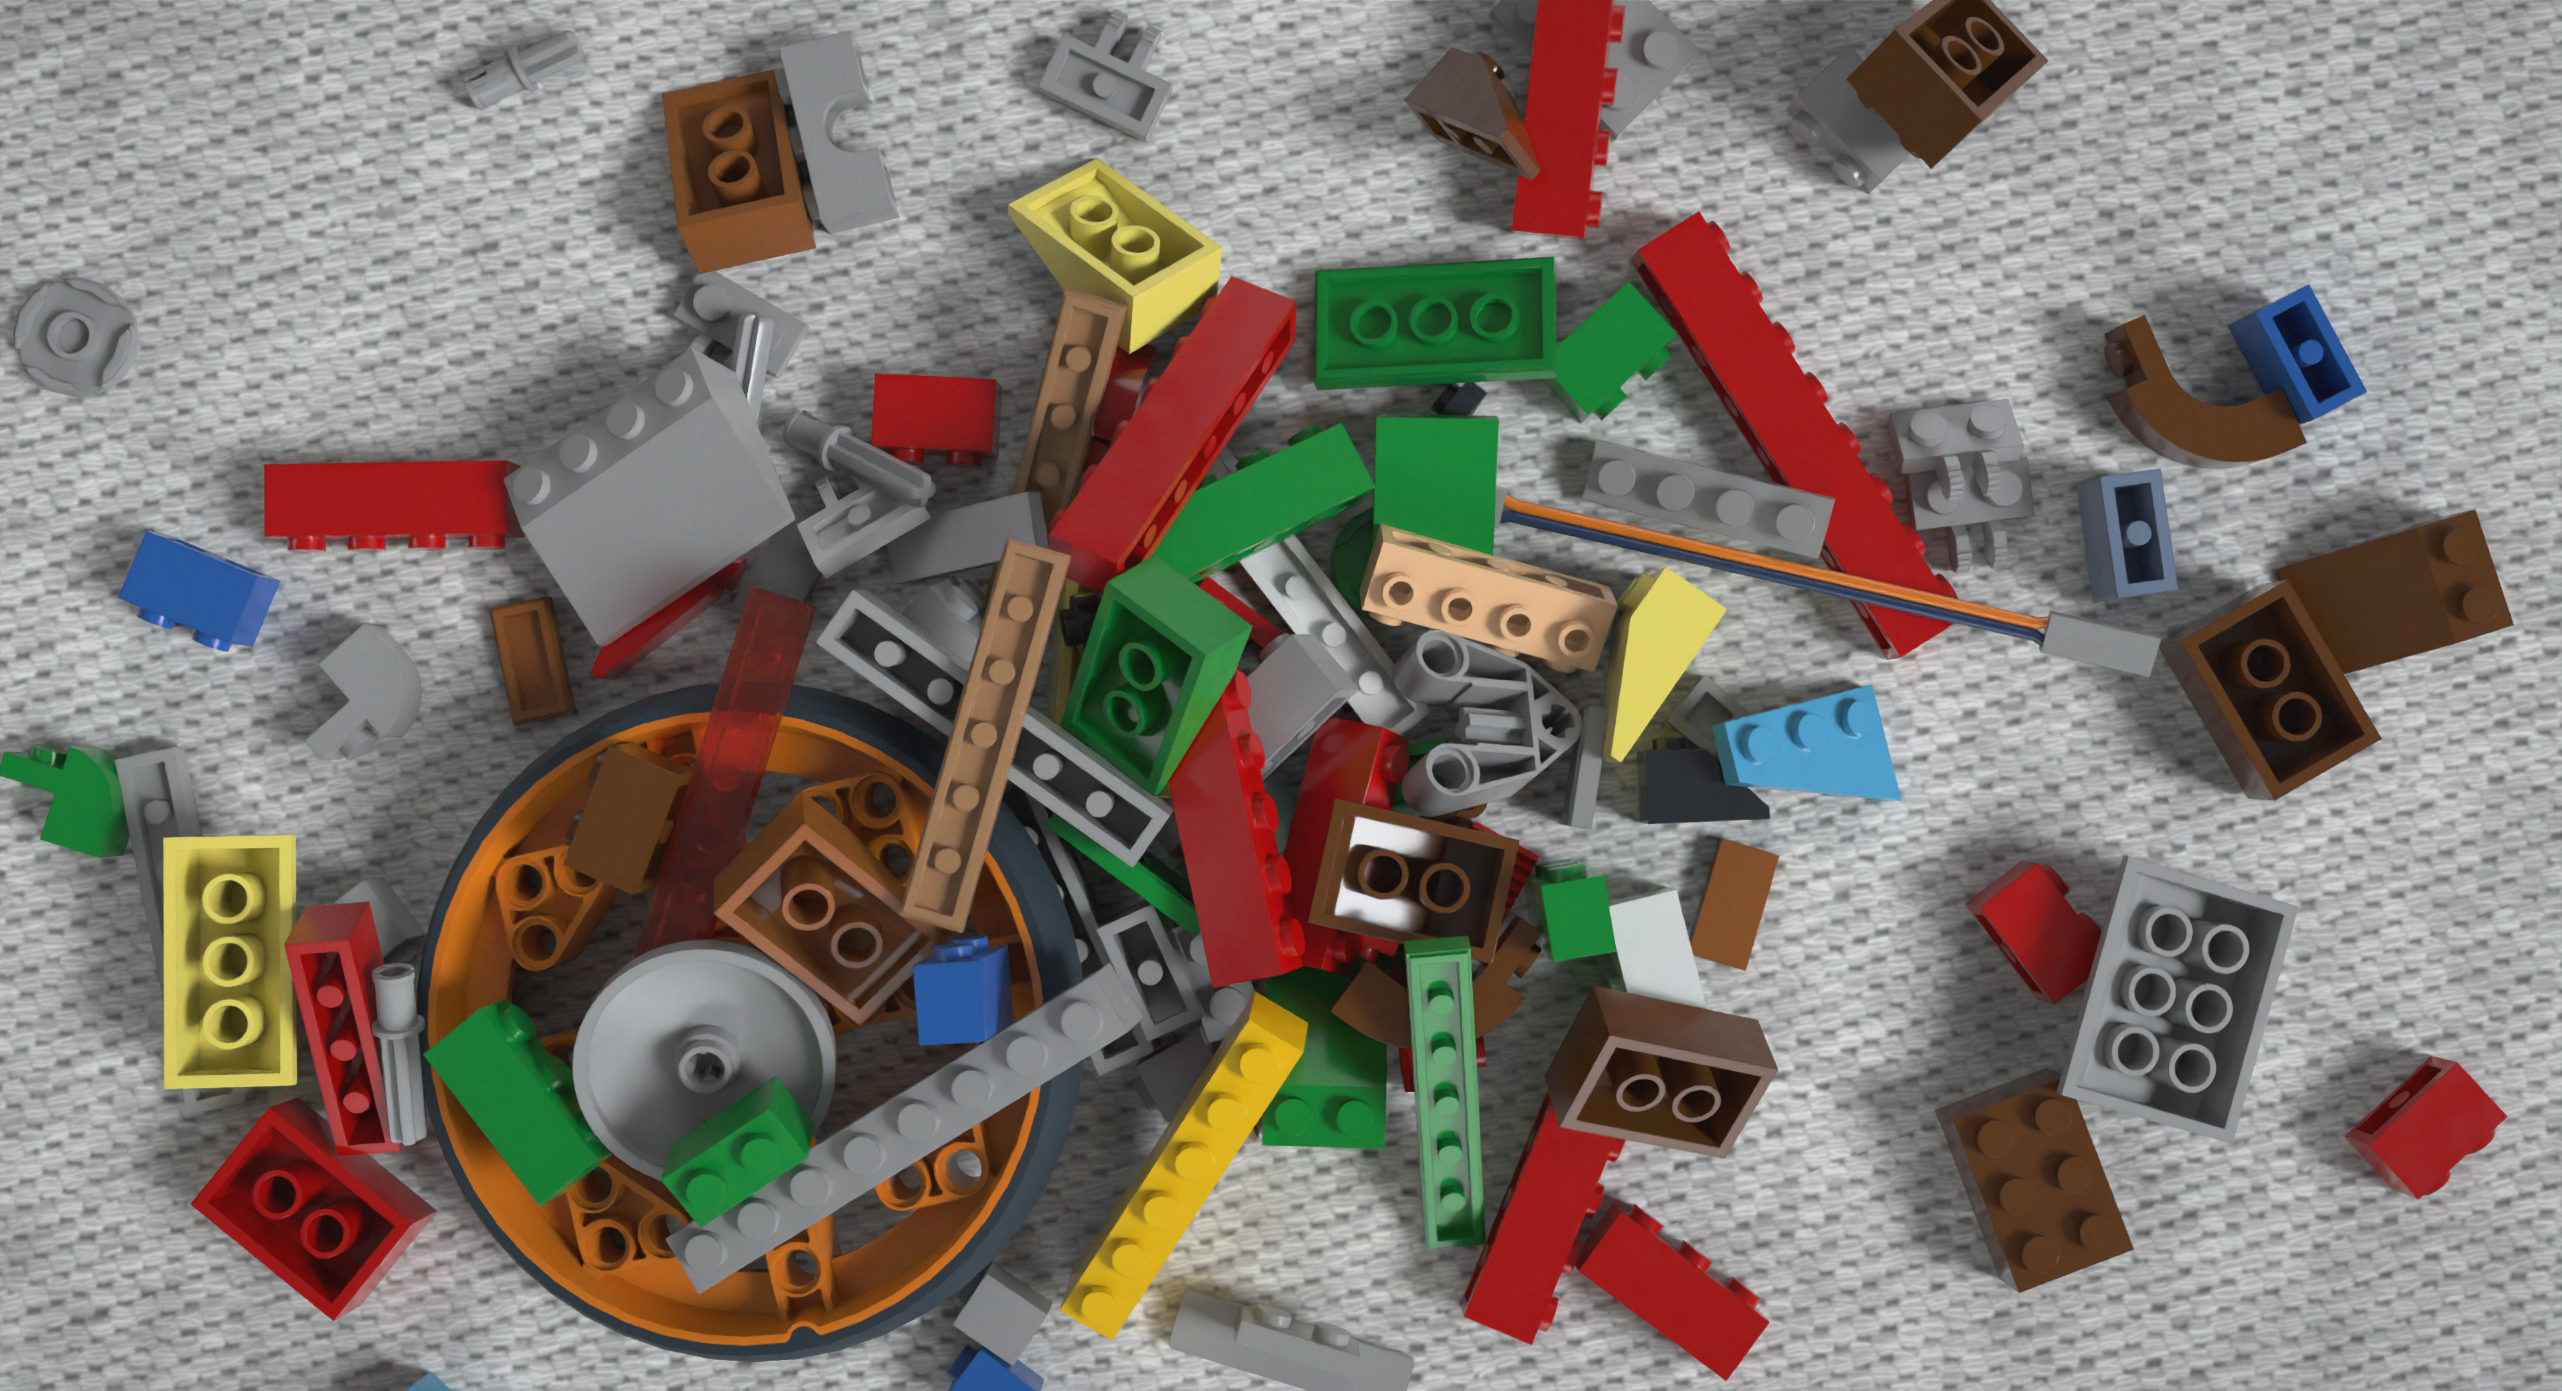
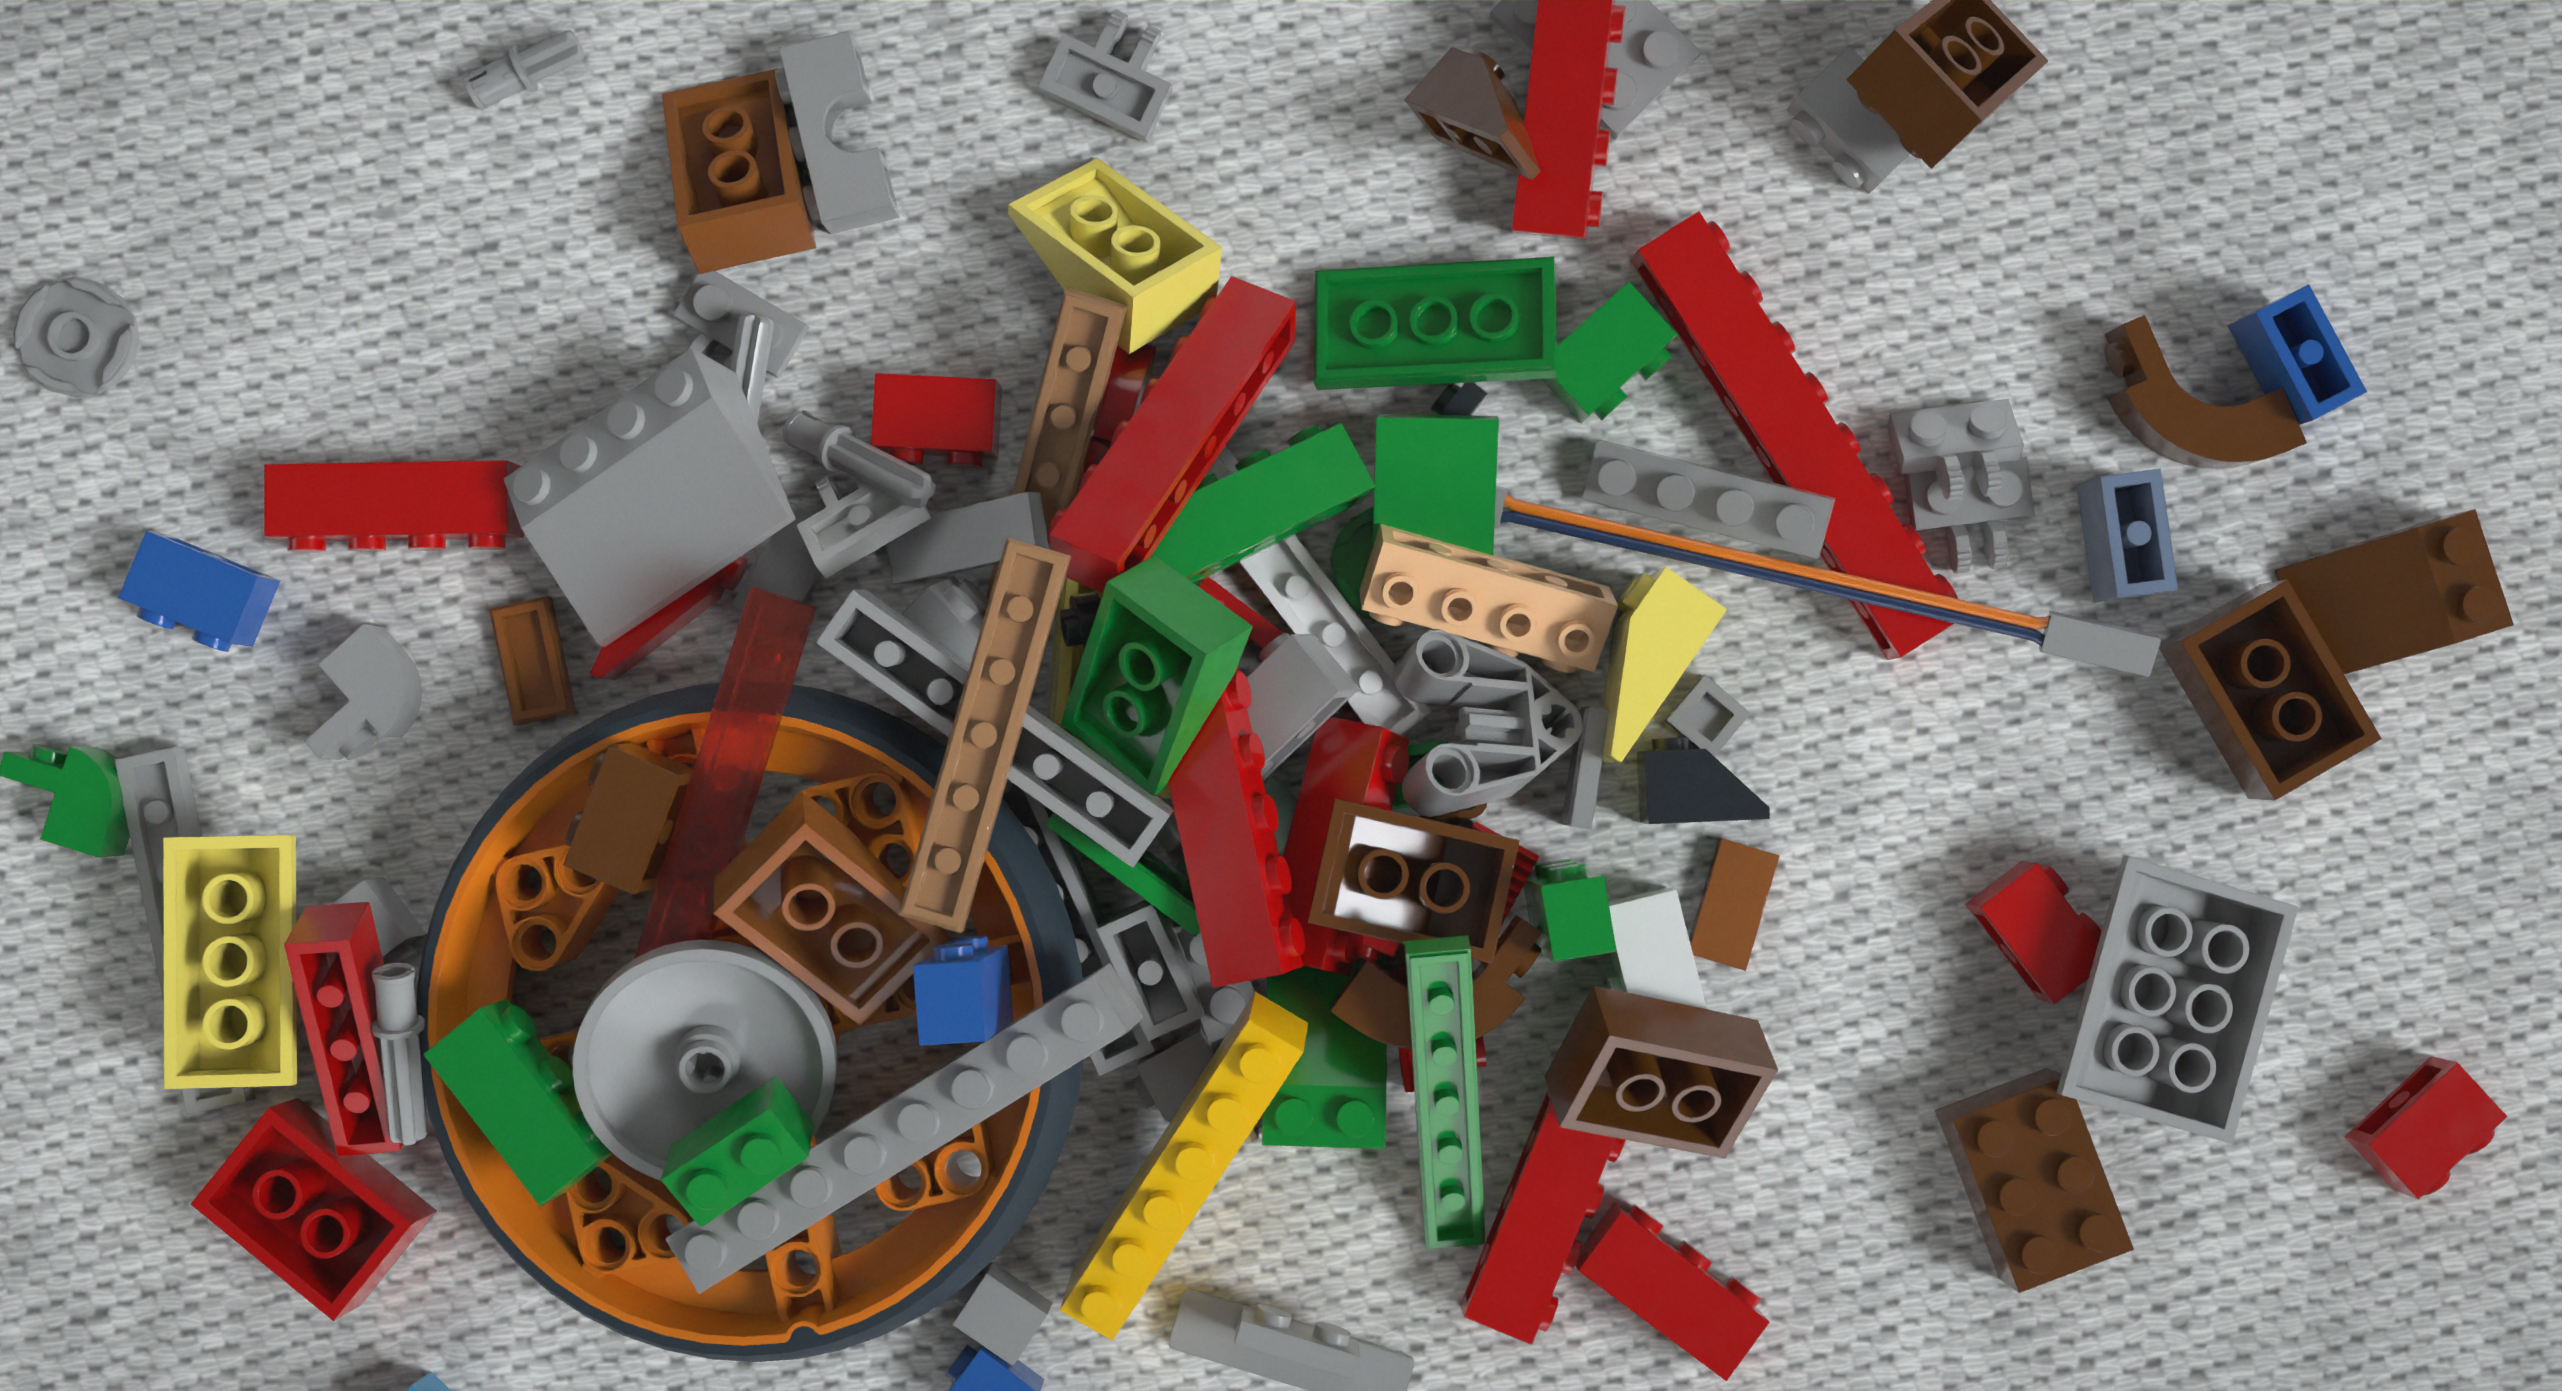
dark azure wing [1711,684,1902,802] -> none

